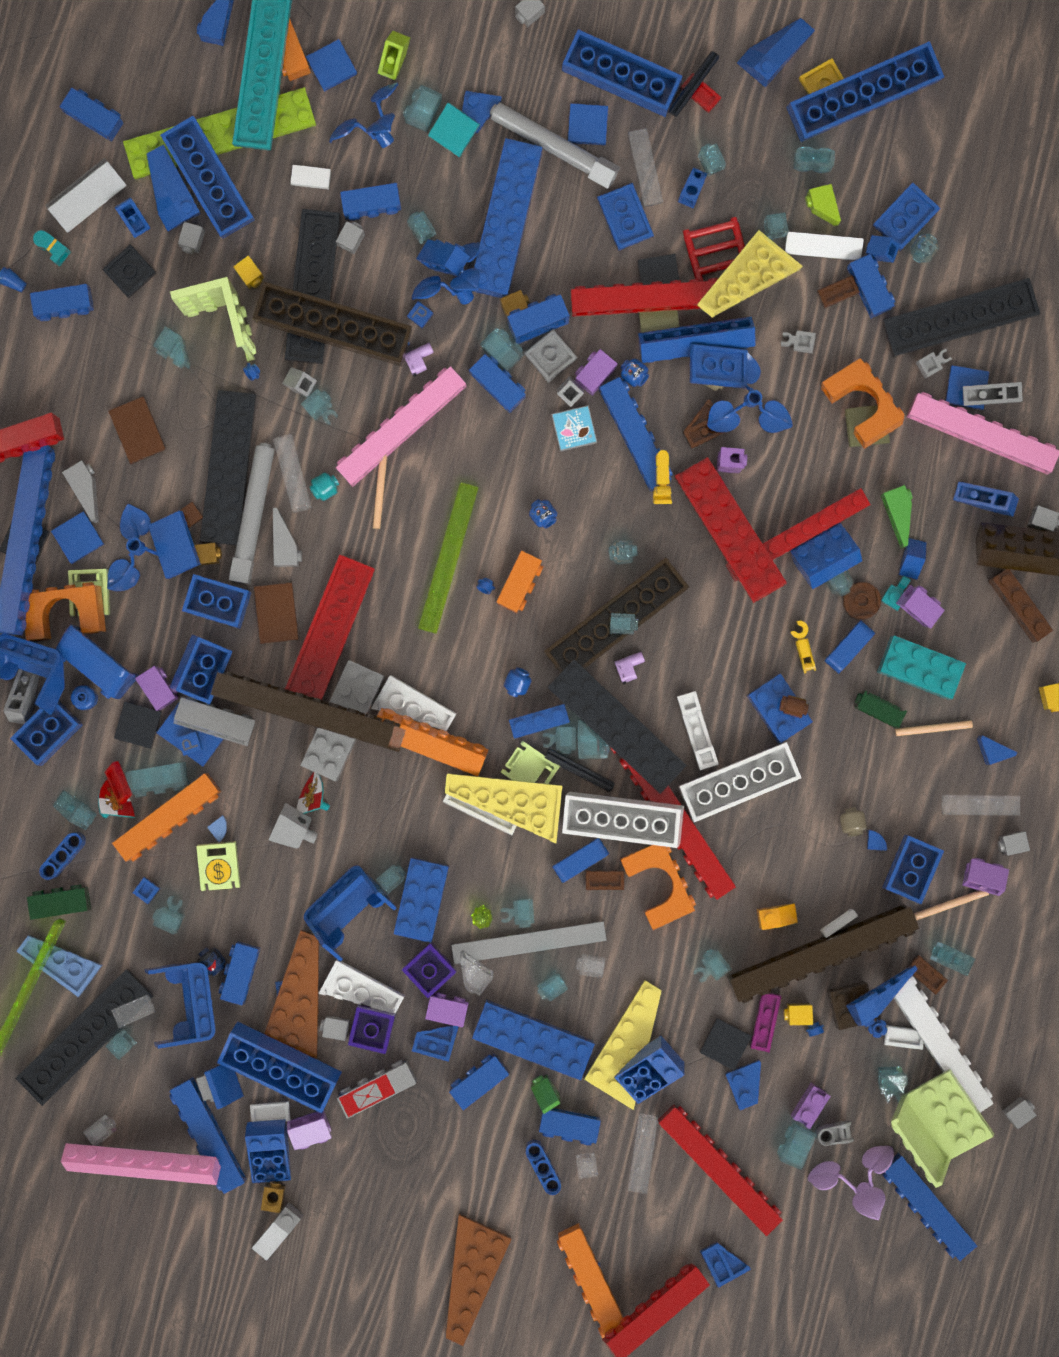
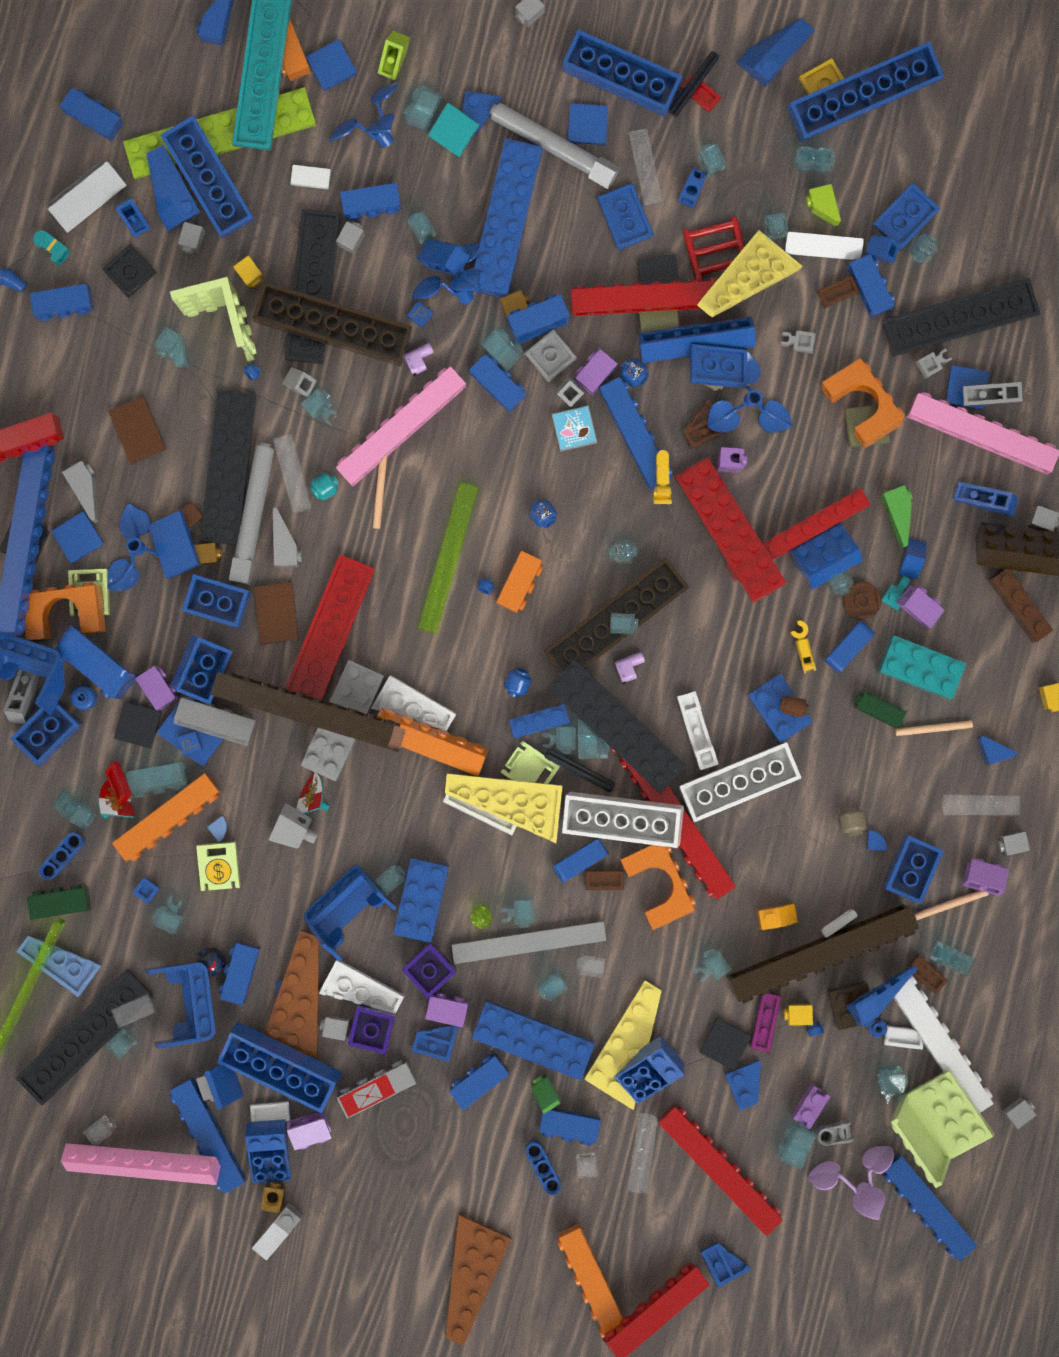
clear slope [460,950,494,996] -> none

